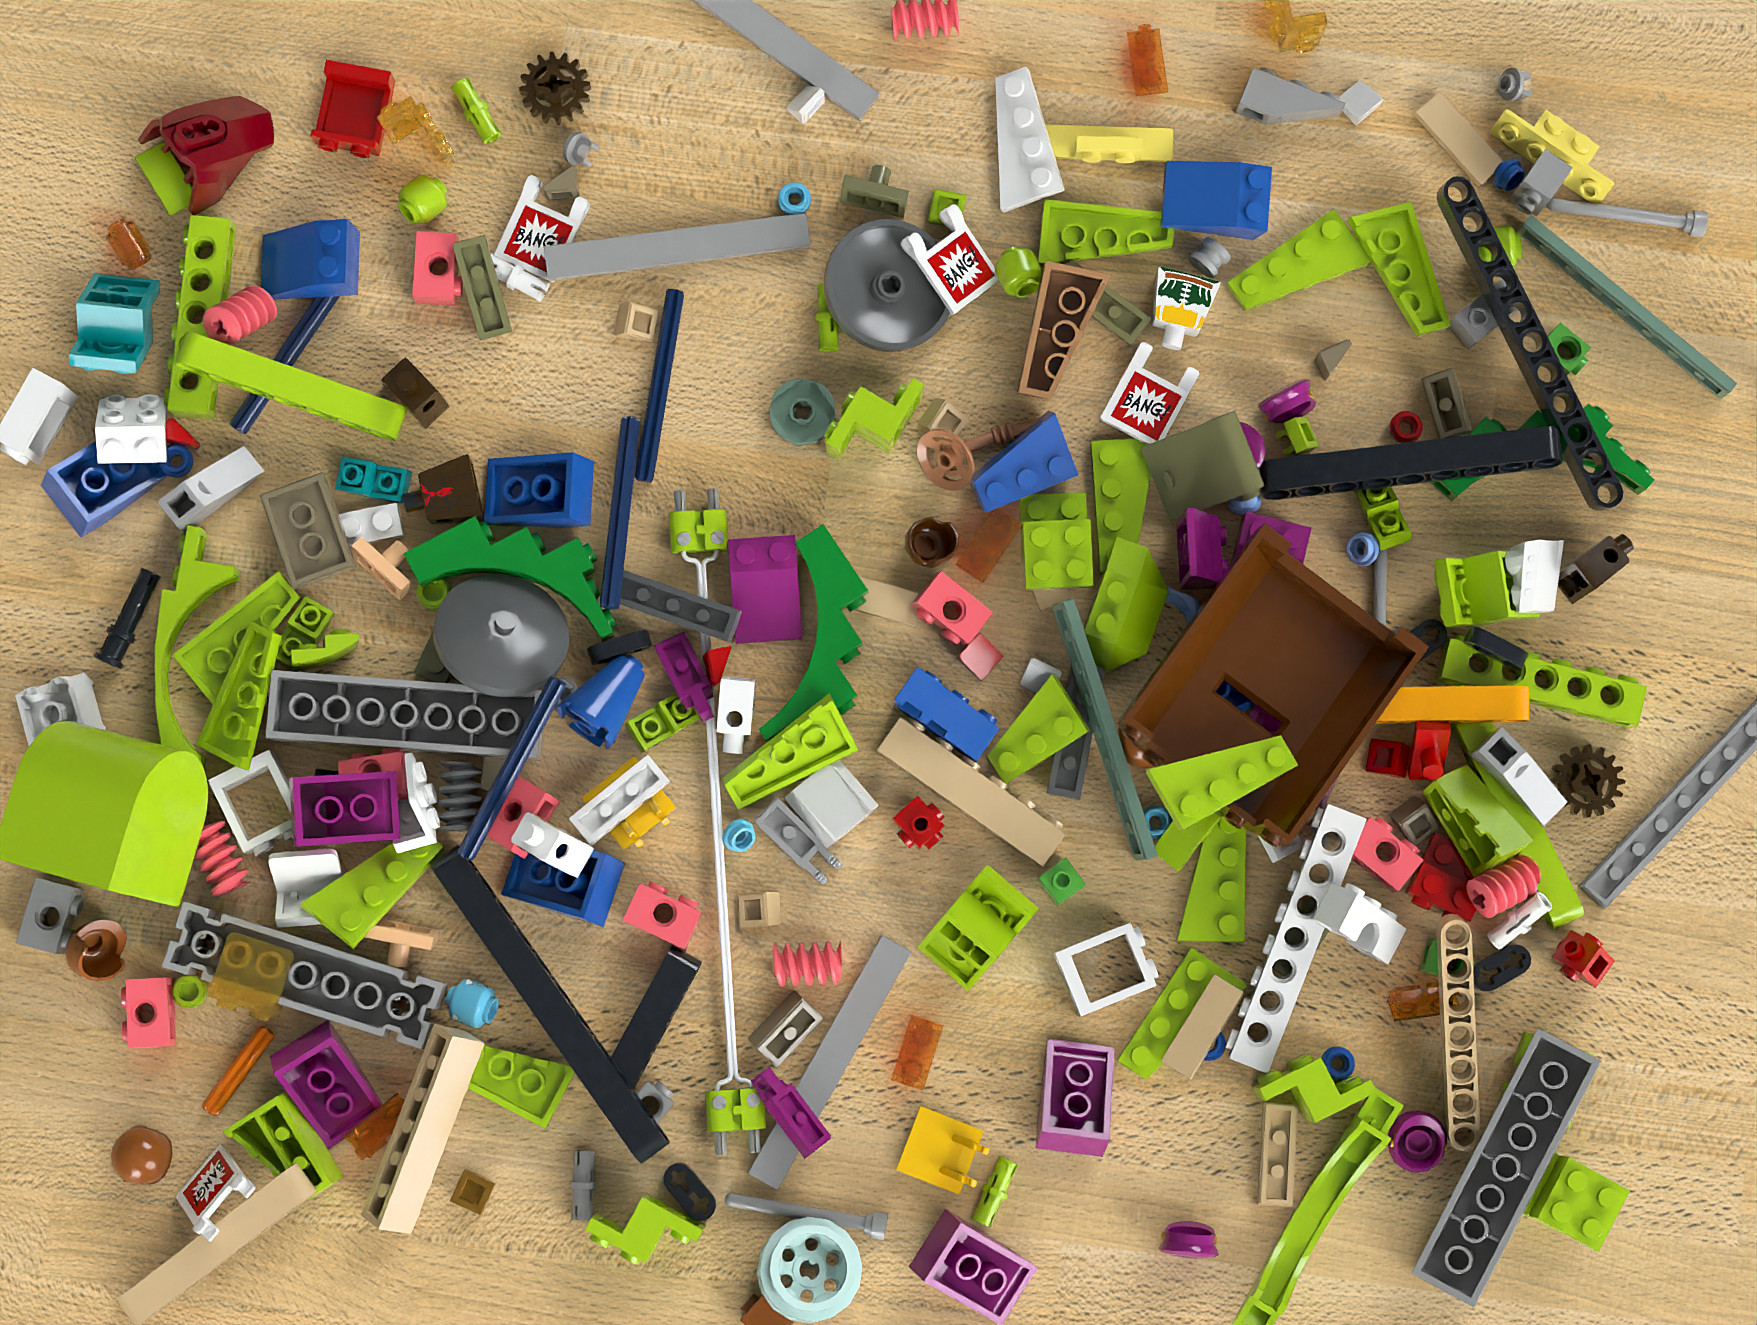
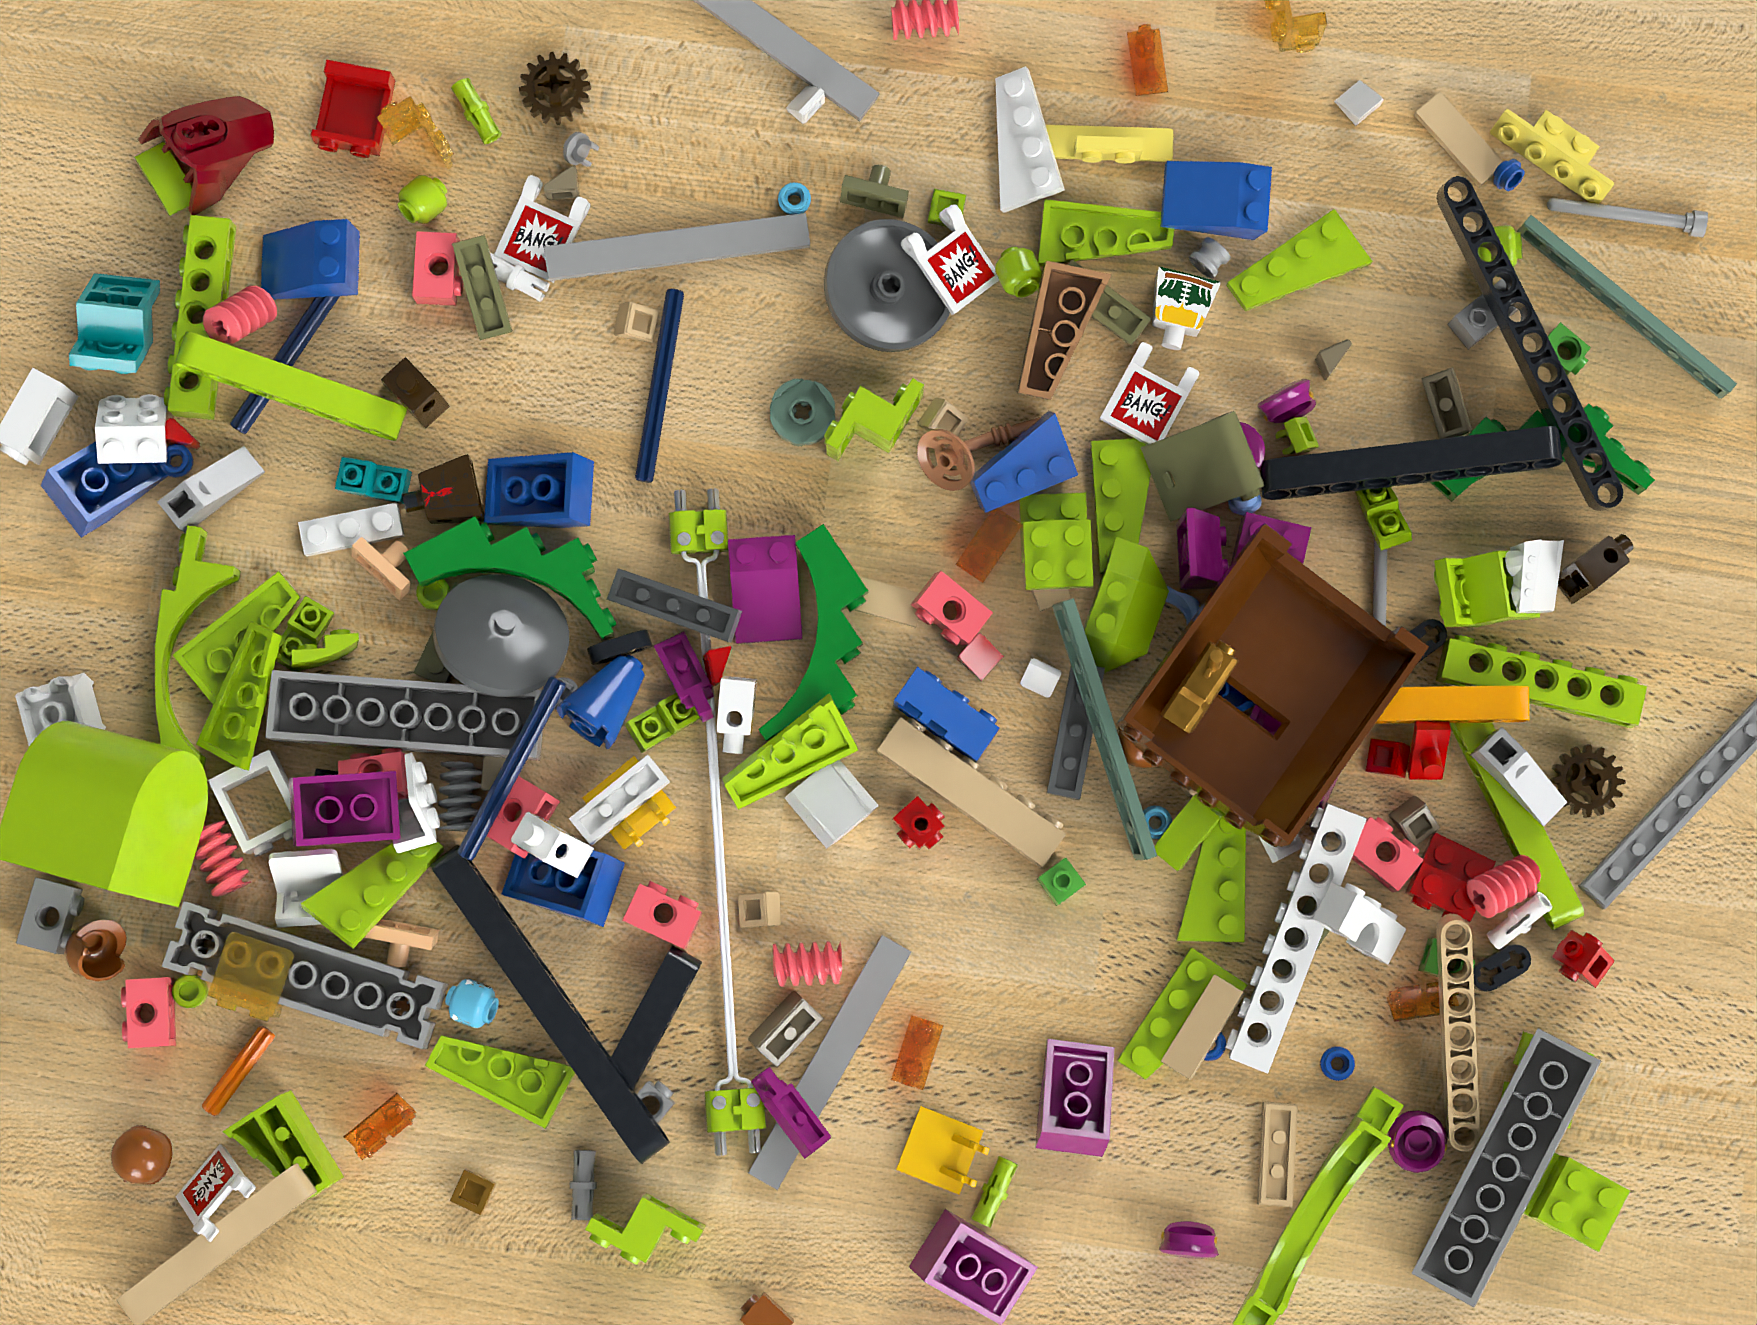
black pin [93,568,161,669] -> none
clear orange brick [105,219,152,270] -> none
dark tan tile [260,472,357,590] -> none
magenta slope [270,1020,387,1149] -> none
brick [361,1024,484,1234] -> none
dark blue axle [600,416,640,610] -> none
black beam [663,1163,717,1221] -> none
medium azure plate [722,819,755,852] -> none
light grey piece [725,1193,888,1241] -> none
light grey hinge [754,797,842,885] -> none
light aqua wheel [757,1217,862,1324] -> none
lime pin [815,283,839,352] -> none
reddish brown hair [905,517,959,568] -> none
lime bracket [917,865,1039,991] -> none
lime wing [987,674,1090,784] -> none
white window [1053,922,1159,1016] -> none
lime wing [1146,735,1298,832] -> none
light grey slope [1235,68,1346,124] -> none
lime bracket [1252,1054,1377,1123] -> none
light blue plate [1346,532,1379,566] -> none
lime wing [1347,202,1451,337] -> none
red plate [1389,411,1423,443] -> none
lime wedge [1422,764,1534,878] -> none
black beam [1463,626,1529,670] -> none
light grey plate [1498,67,1532,101] -> none
light grey brick [1510,149,1573,217] -> none
none -> pearl gold piece [1160,640,1239,733]

